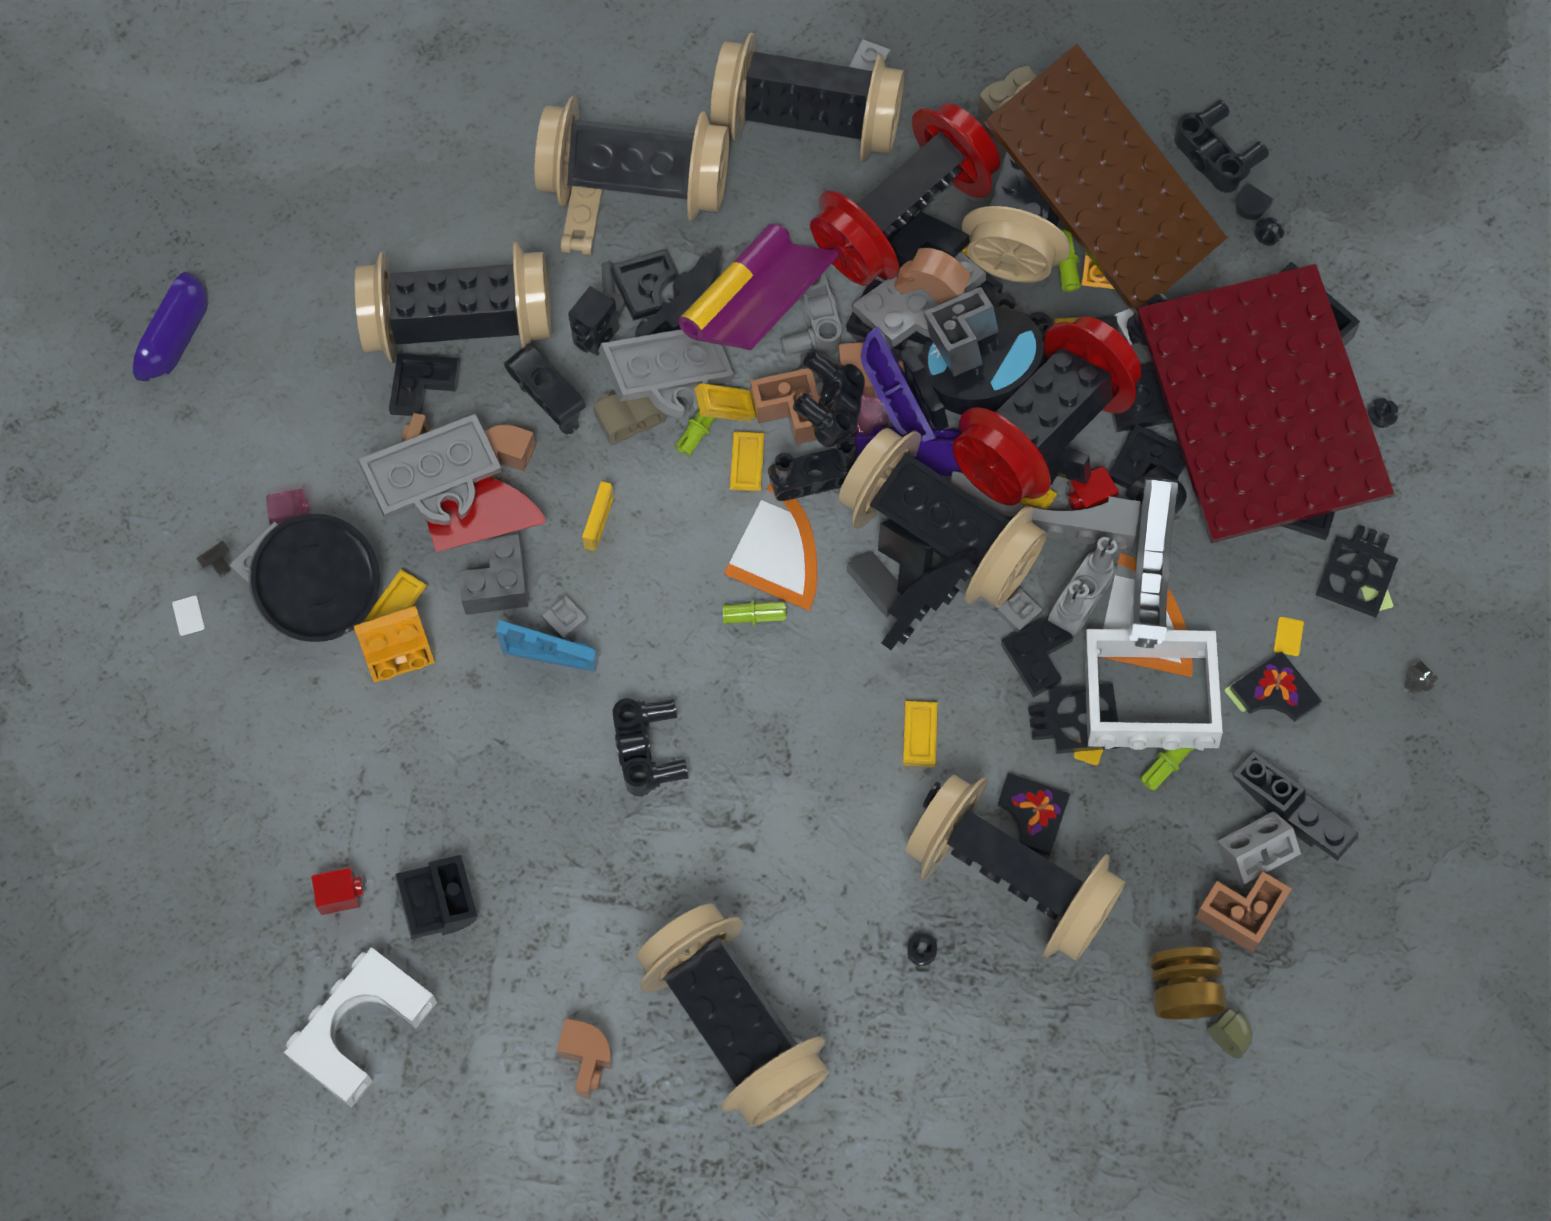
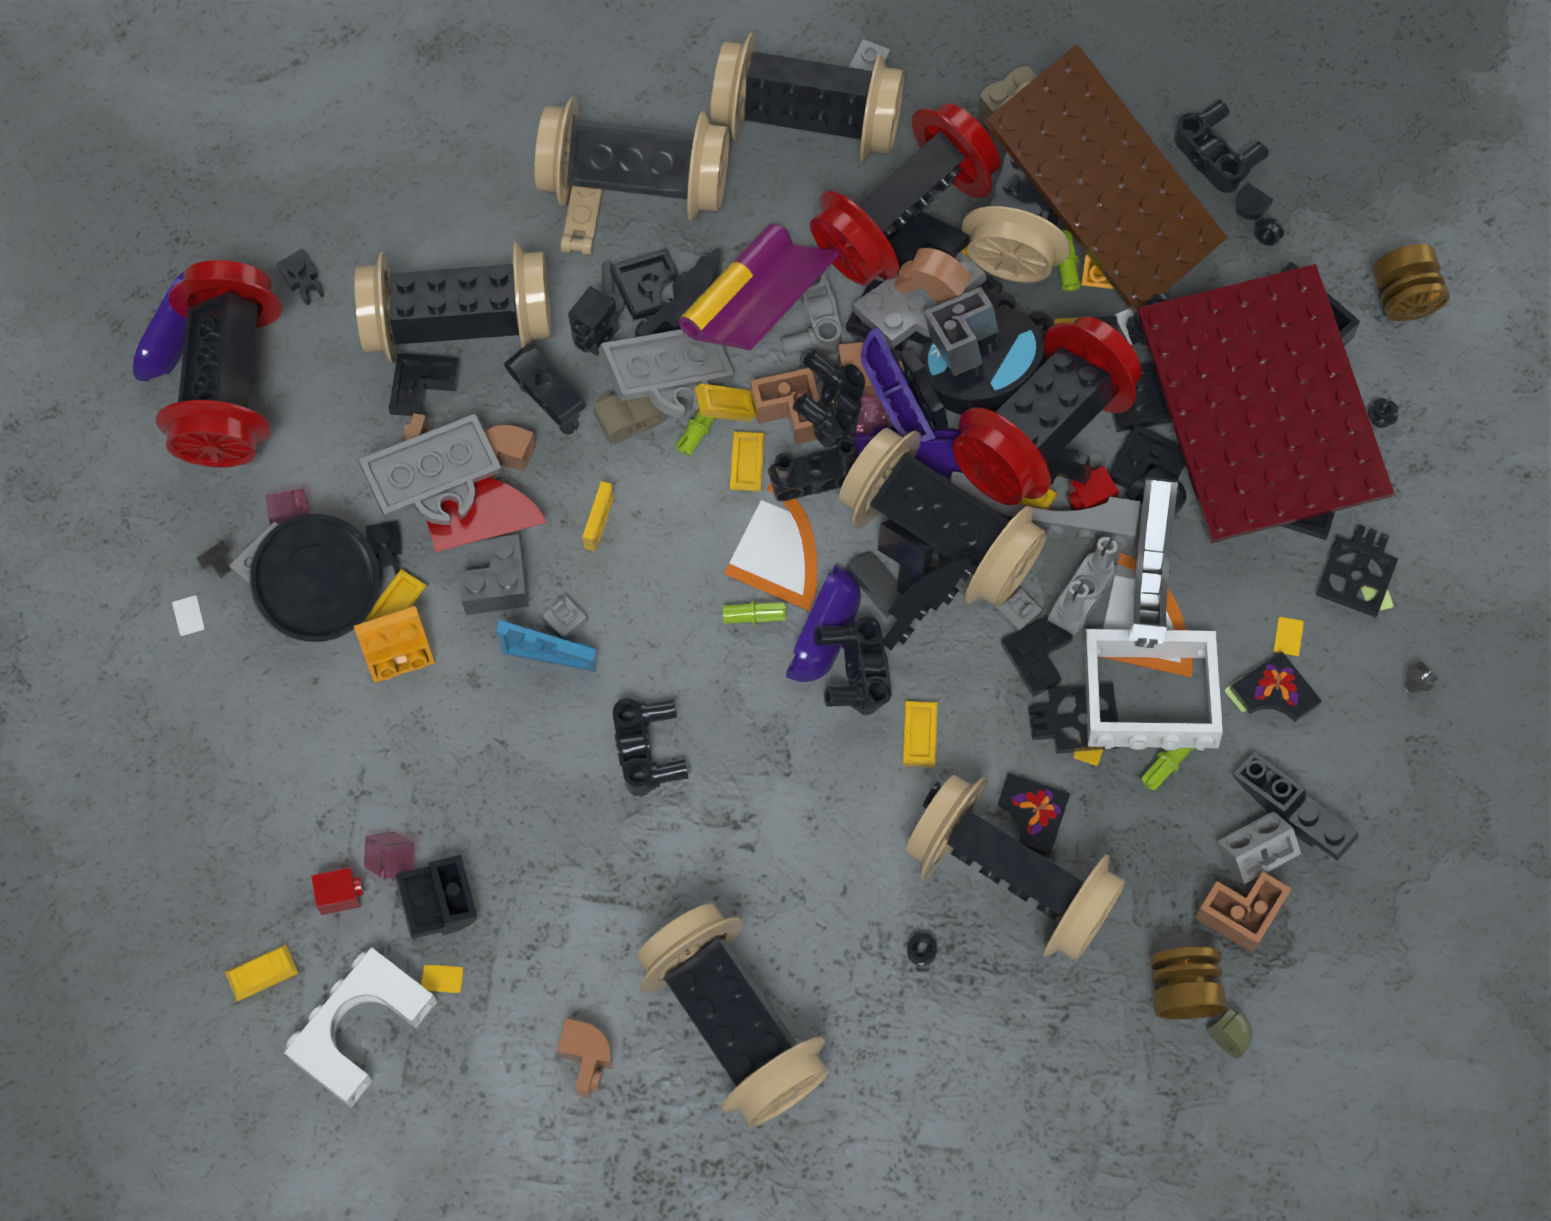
none -> brick [156,260,282,468]
none -> yellow tile [225,944,299,1002]
none -> black plate [276,249,324,305]
none -> clear pink panel [364,832,414,879]
none -> black plate [366,521,402,579]
none -> yellow sticker [421,965,463,993]
none -> dark purple brick [786,565,861,682]
none -> black piece [814,616,892,715]
none -> pearl gold wheel [1372,244,1450,322]

